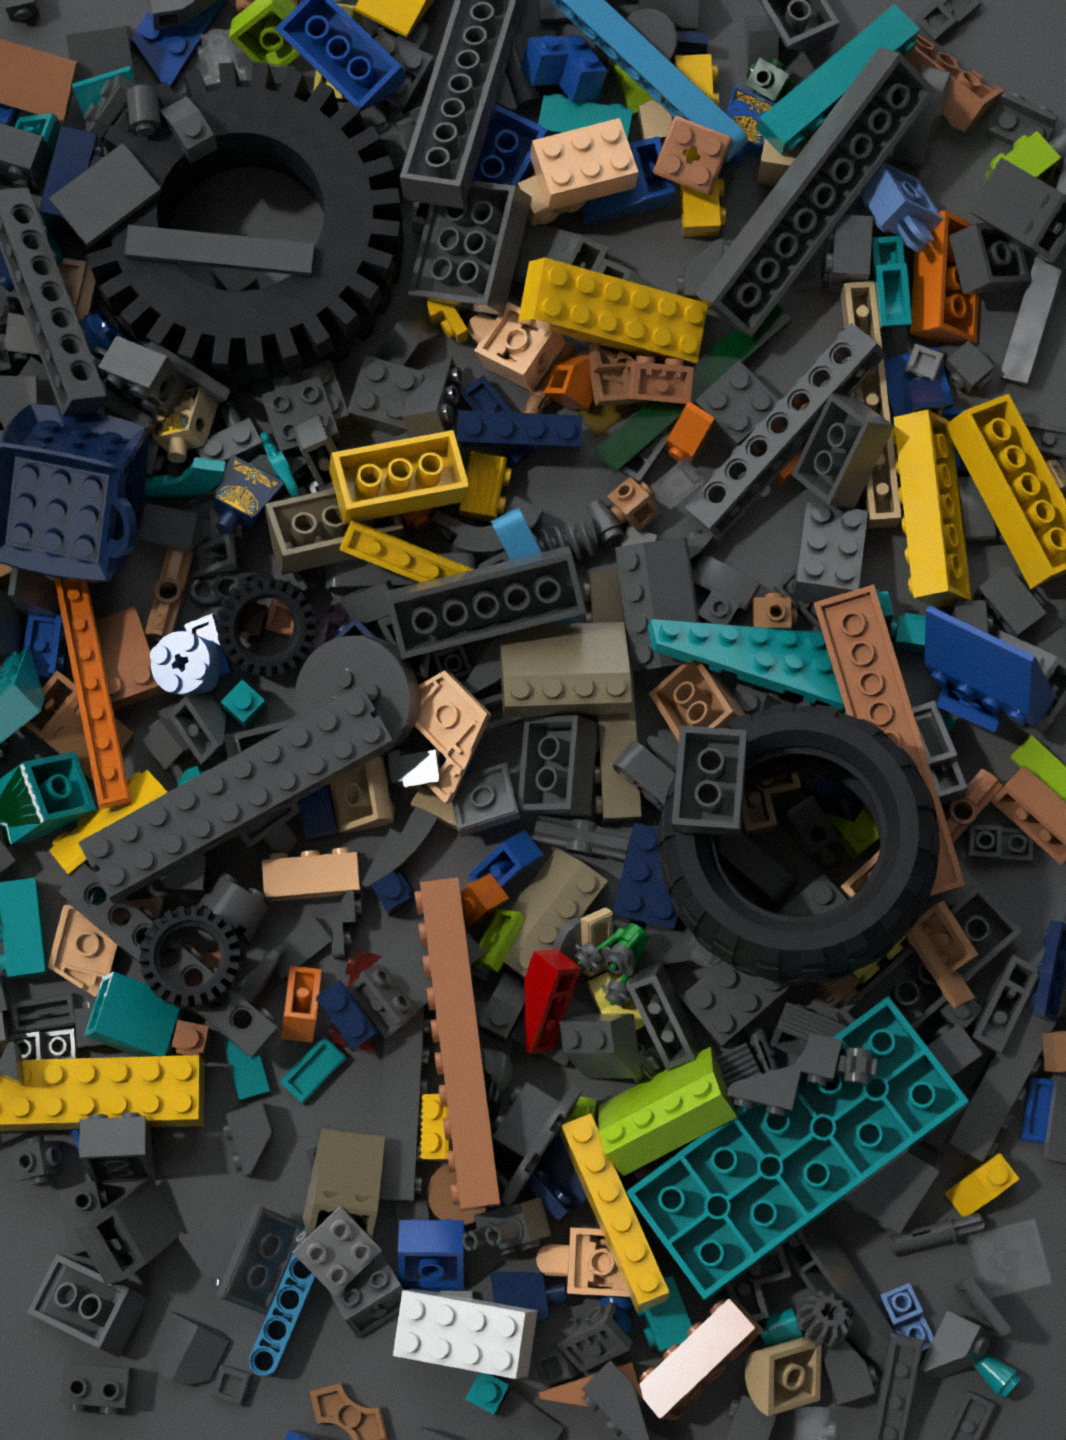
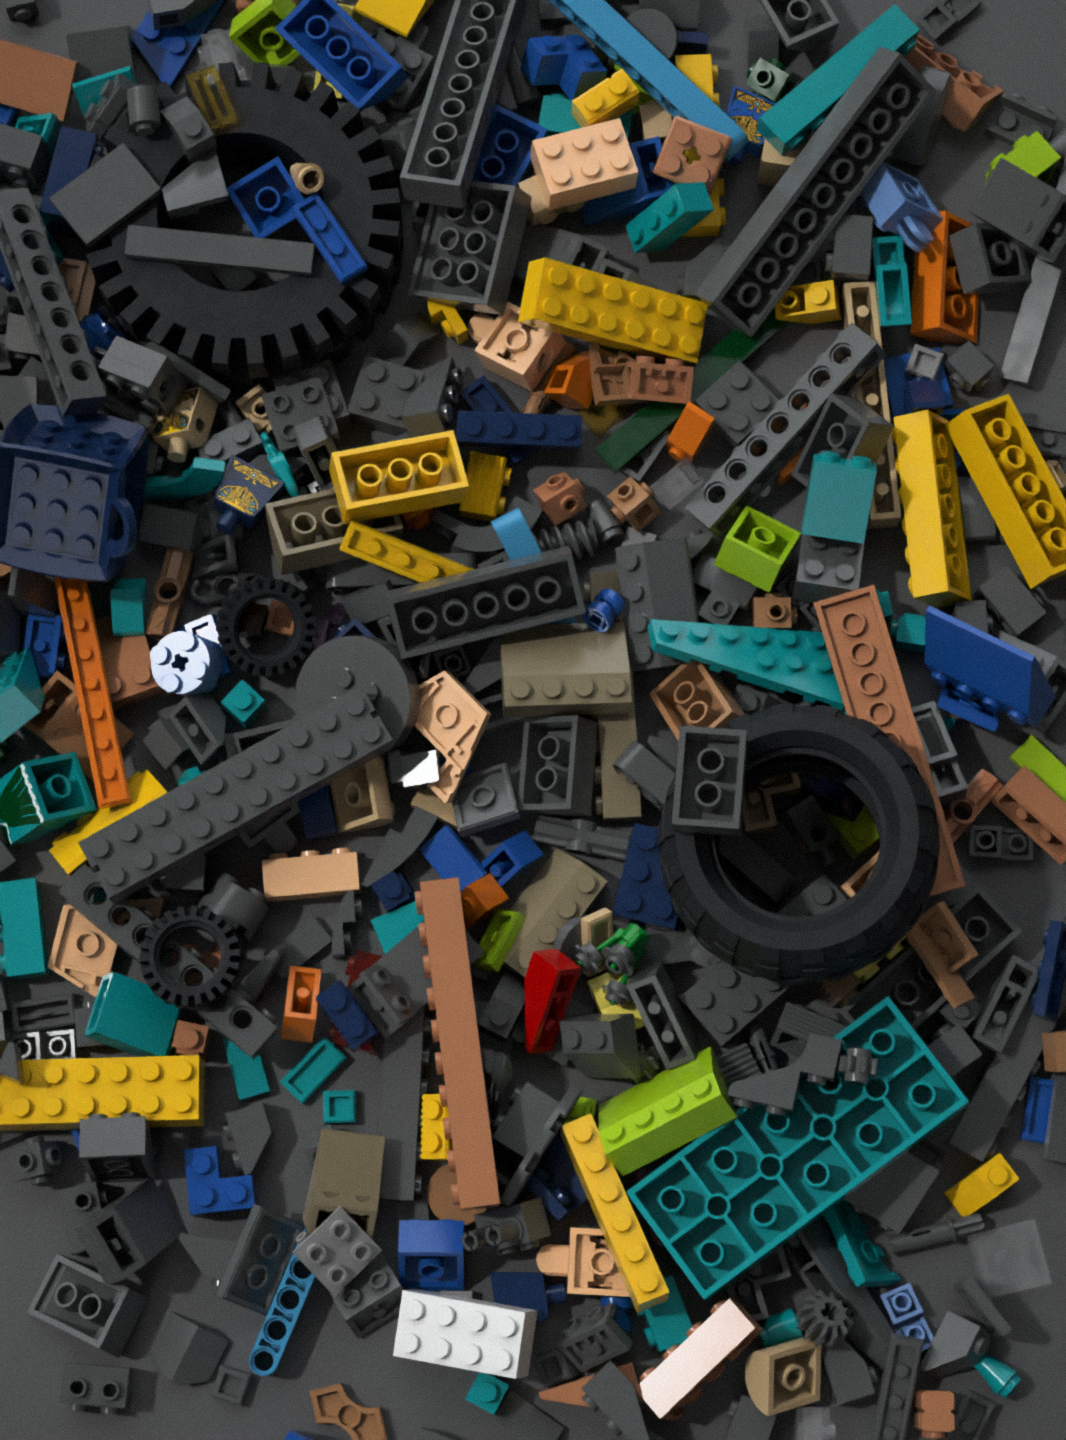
none -> teal slope [110,578,147,636]
none -> dark grey slope [162,147,229,220]
none -> blue brick [184,1146,257,1216]
none -> clear yellow tile [186,64,238,132]
none -> blue slope [226,156,304,238]
none -> tan brick [235,383,274,438]
none -> tan cone [289,163,324,194]
none -> blue tile [291,192,368,285]
none -> teal tile [323,1090,356,1124]
none -> teal slope [371,901,424,954]
none -> blue slope [419,824,487,892]
none -> nougat brick [533,472,587,526]
none -> yellow brick [571,69,639,128]
none -> blue wheel [583,589,625,632]
none -> teal brick [626,182,714,253]
none -> lime brick [714,505,801,592]
none -> yellow slope [775,280,842,324]
none -> teal brick [801,451,877,544]
none -> teal wing [823,1199,902,1287]
none -> nougat brick [913,1390,955,1438]

